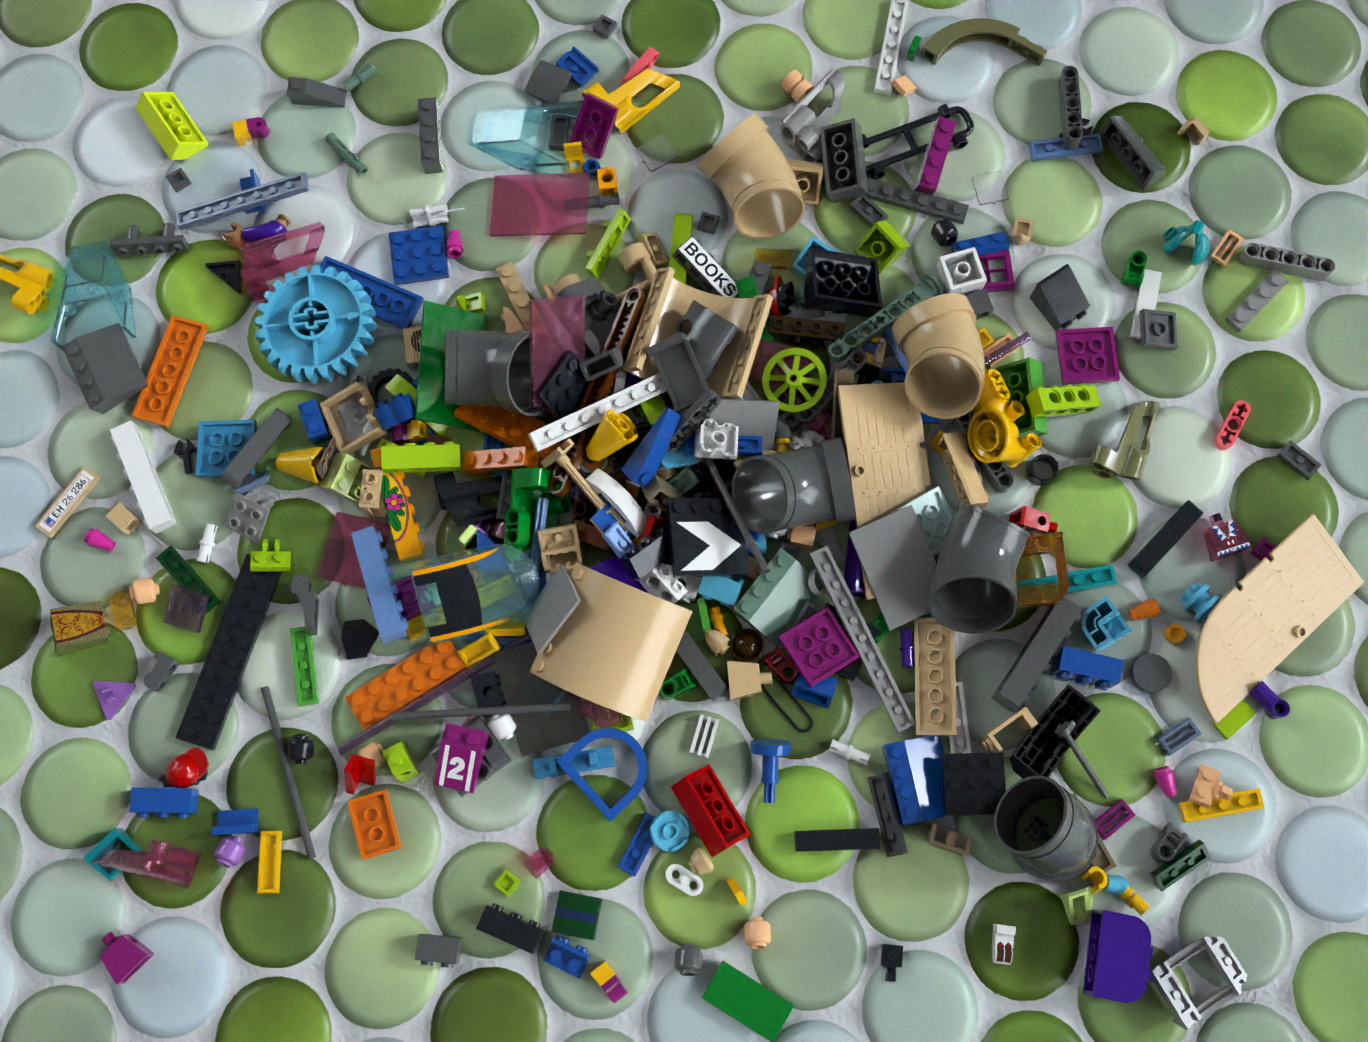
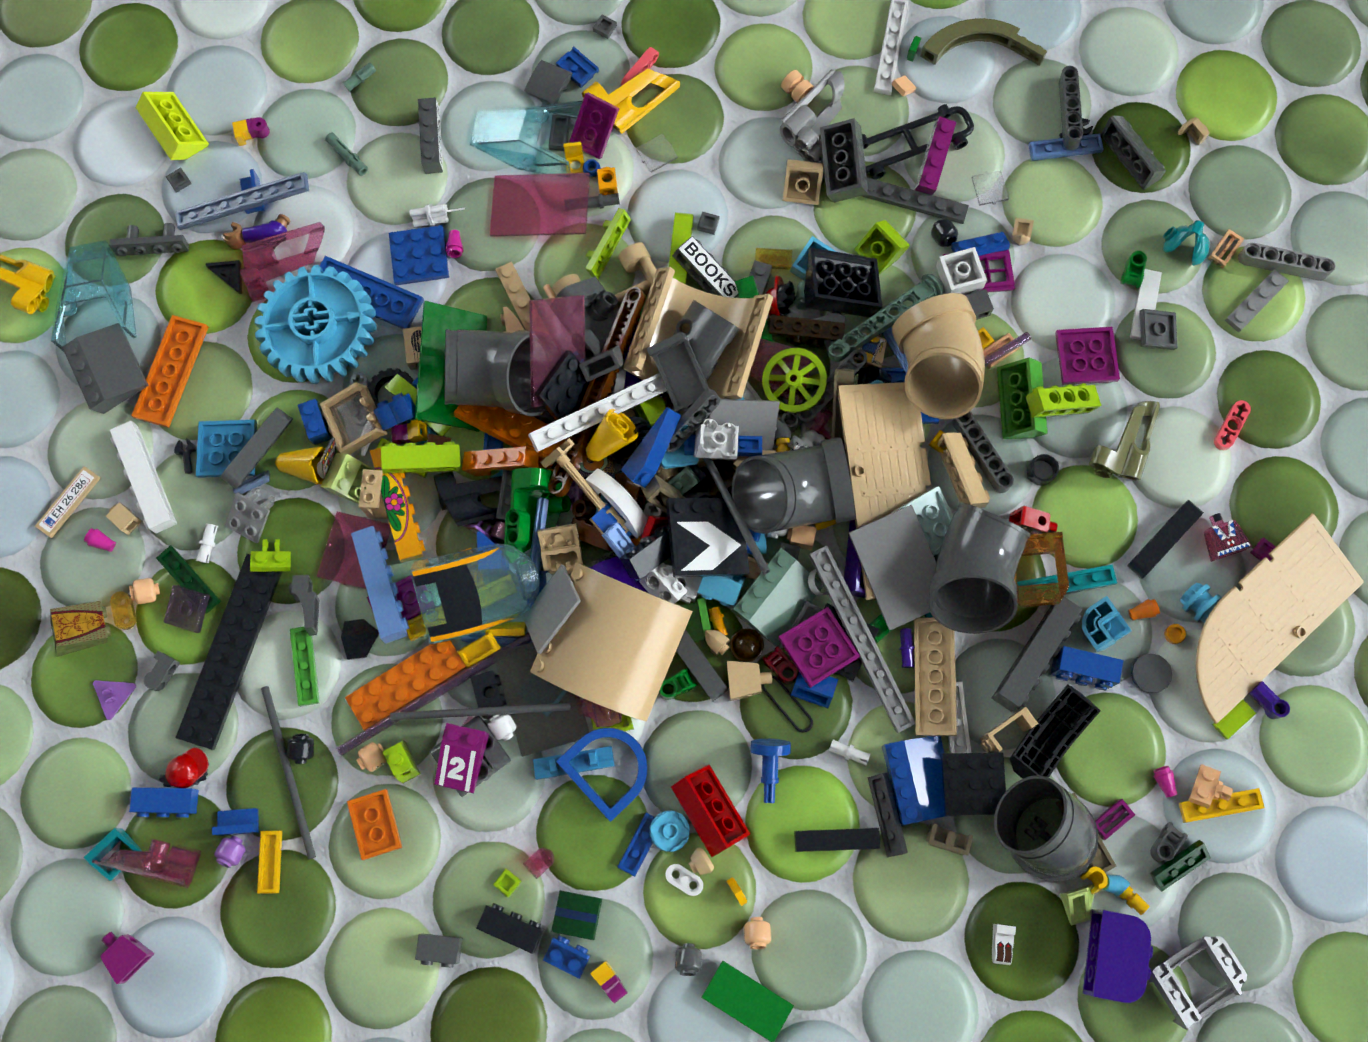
dark grey slope [287,77,347,108] -> none
red panel [344,754,376,795] -> none
lime plate [456,292,485,313] -> none
yellowish green tile [459,524,477,550] -> none
tan slope [636,233,669,269] -> none
white tile [689,714,720,758] -> none
tan cylinder [697,113,805,239] -> none
dark grey plate [849,195,889,227] -> none
black plate [880,944,903,982] -> none
yellow piece [967,369,1041,468] -> none
black slope [1029,263,1090,331] -> none
dark grey piece [1055,720,1108,798] -> none
sand blue tile [1156,717,1202,756] -> none
dark grey plate [1277,441,1321,480] -> none

